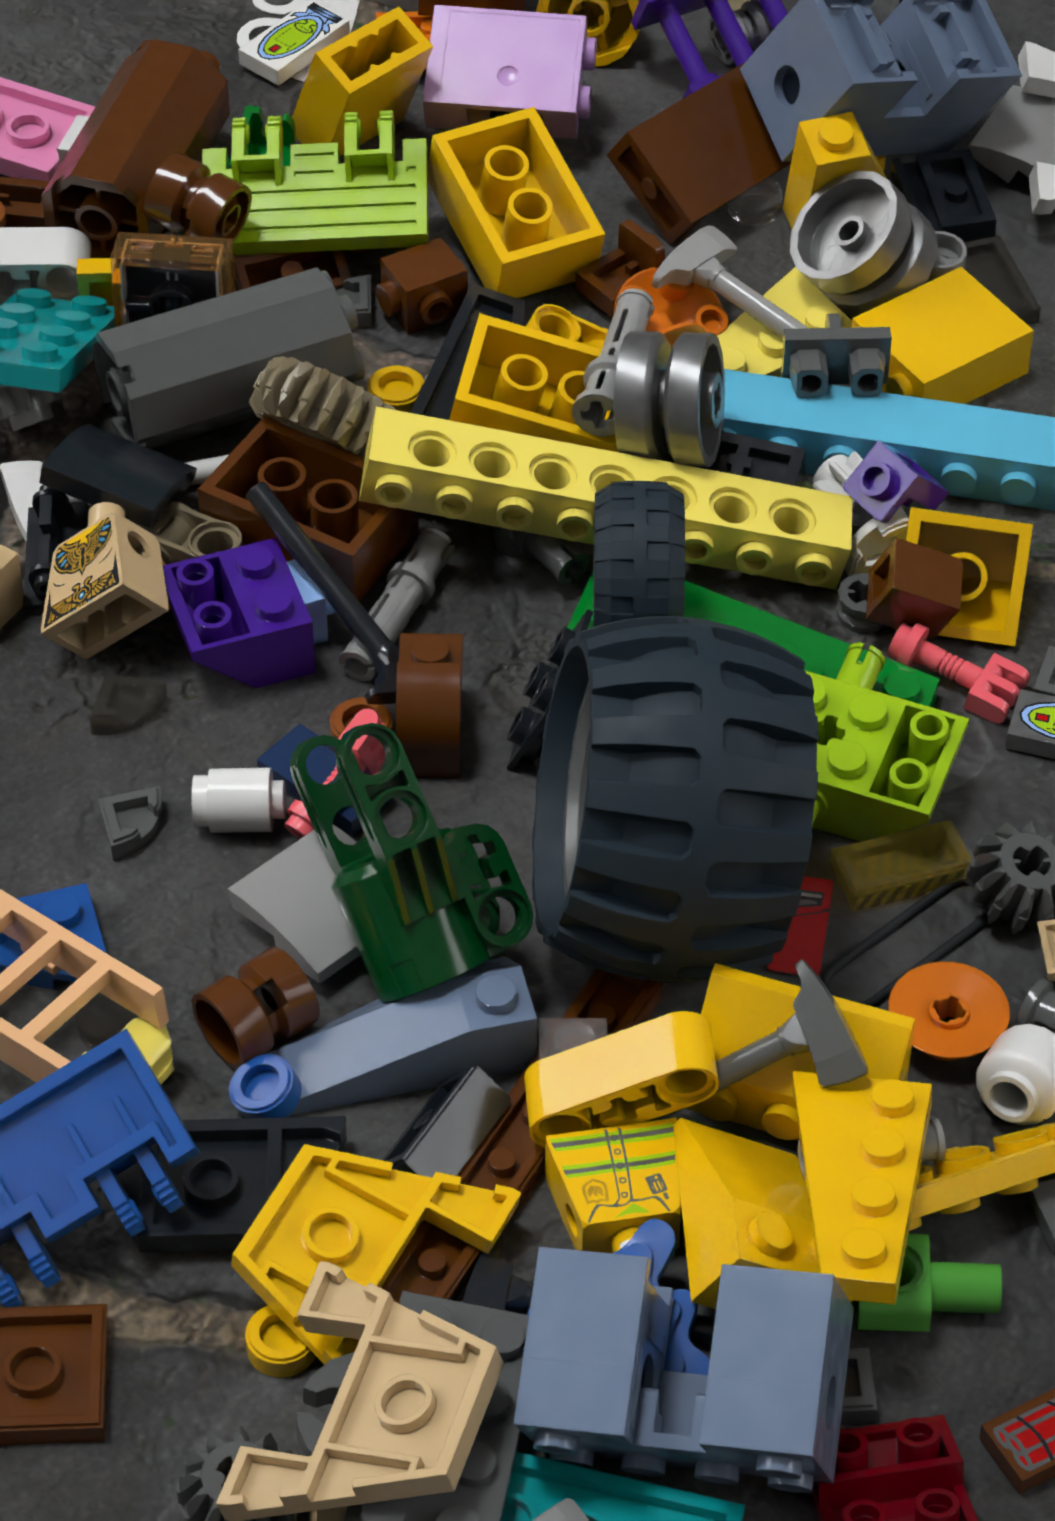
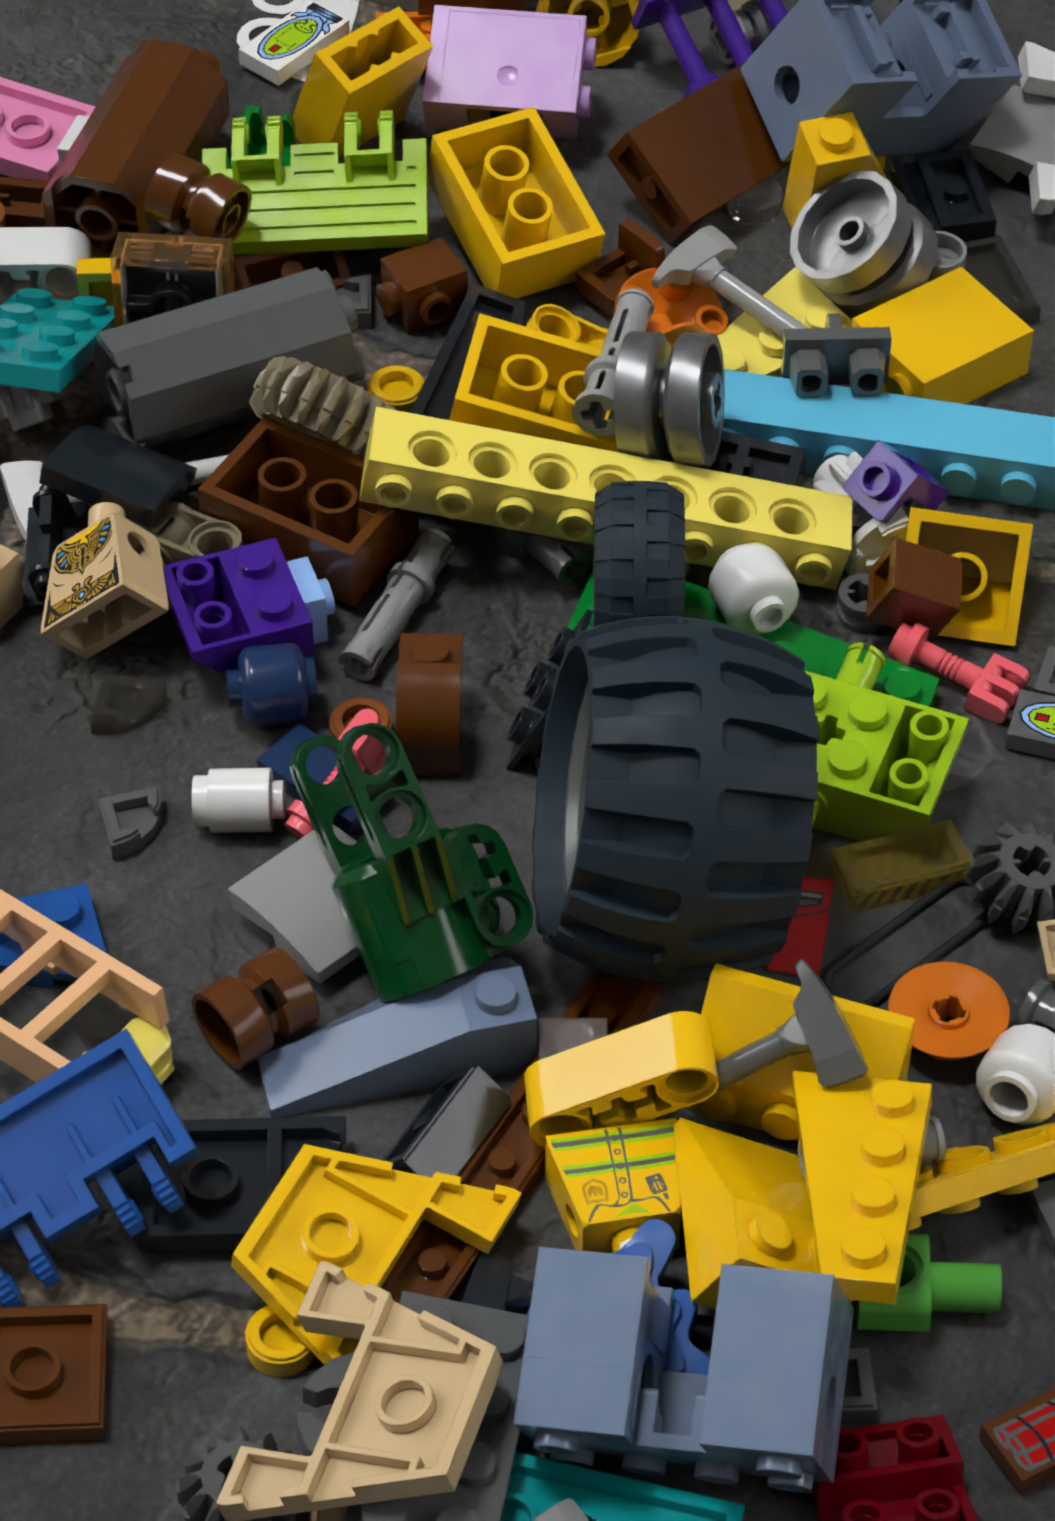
blue tile [229,1054,302,1118] -> none
black piece [246,482,399,705] -> none
none -> dark blue head [226,643,318,727]
none -> white head [708,543,799,635]

